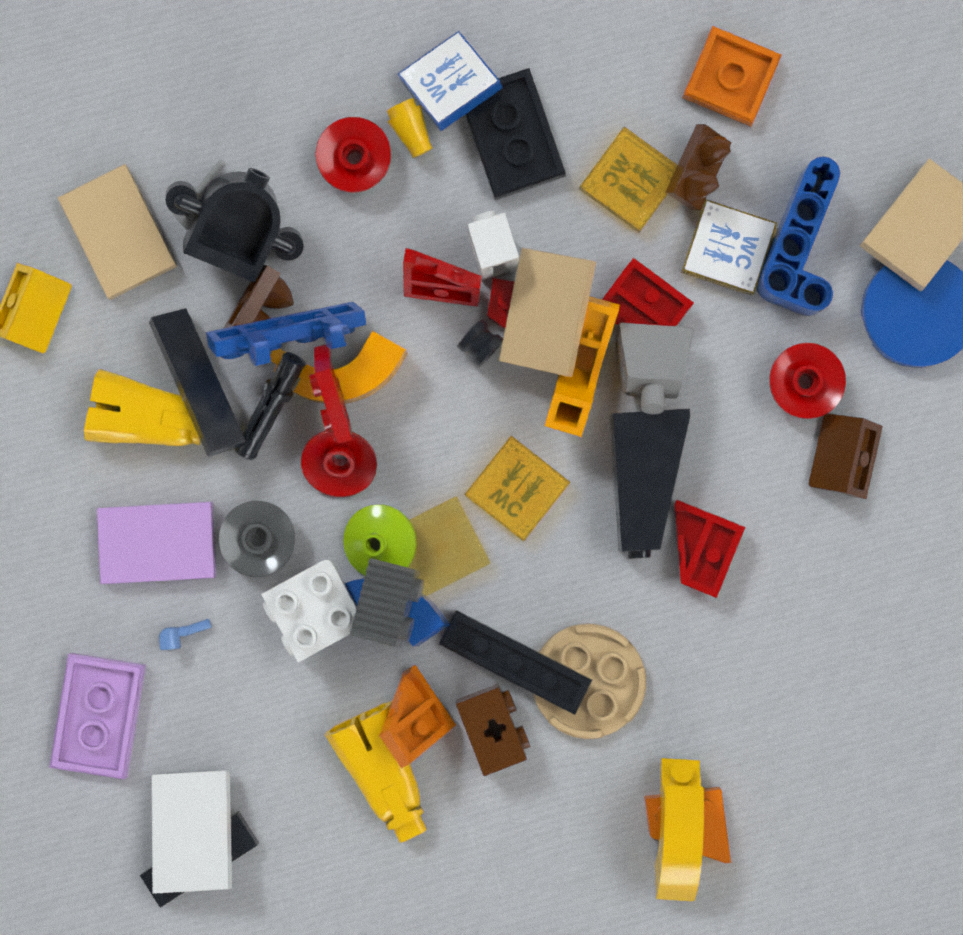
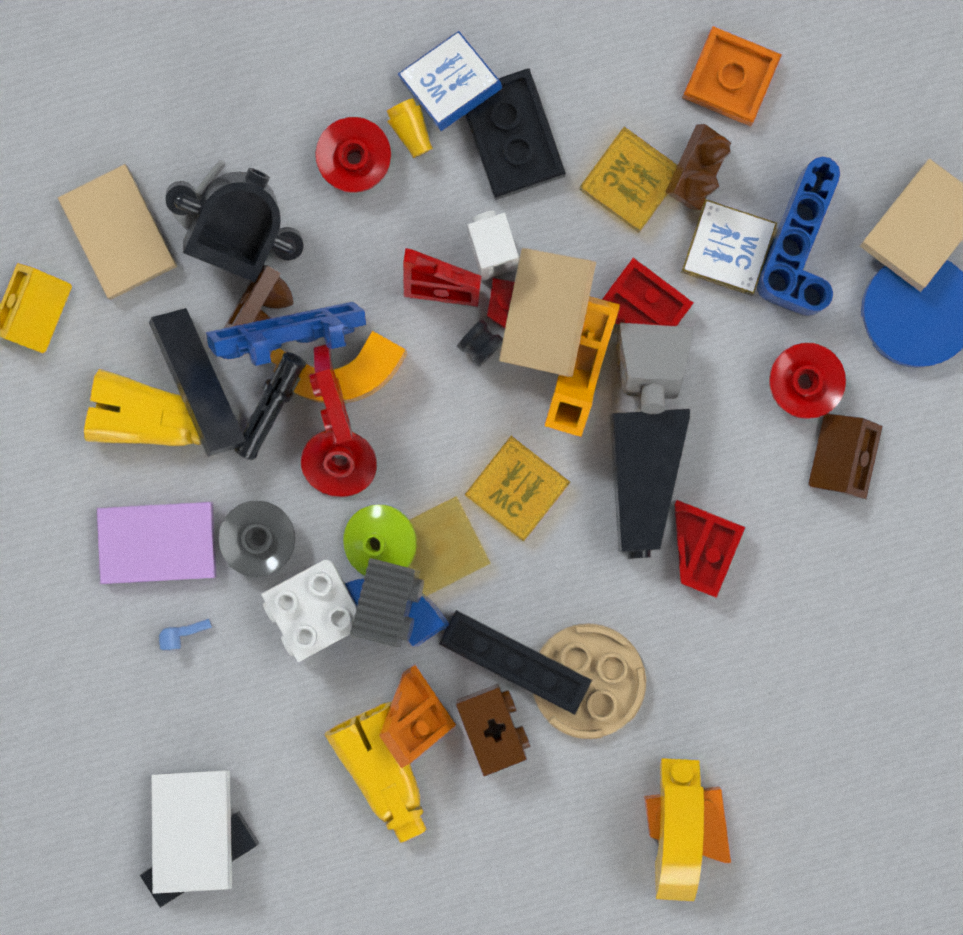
lavender tile [49,653,146,779] -> none

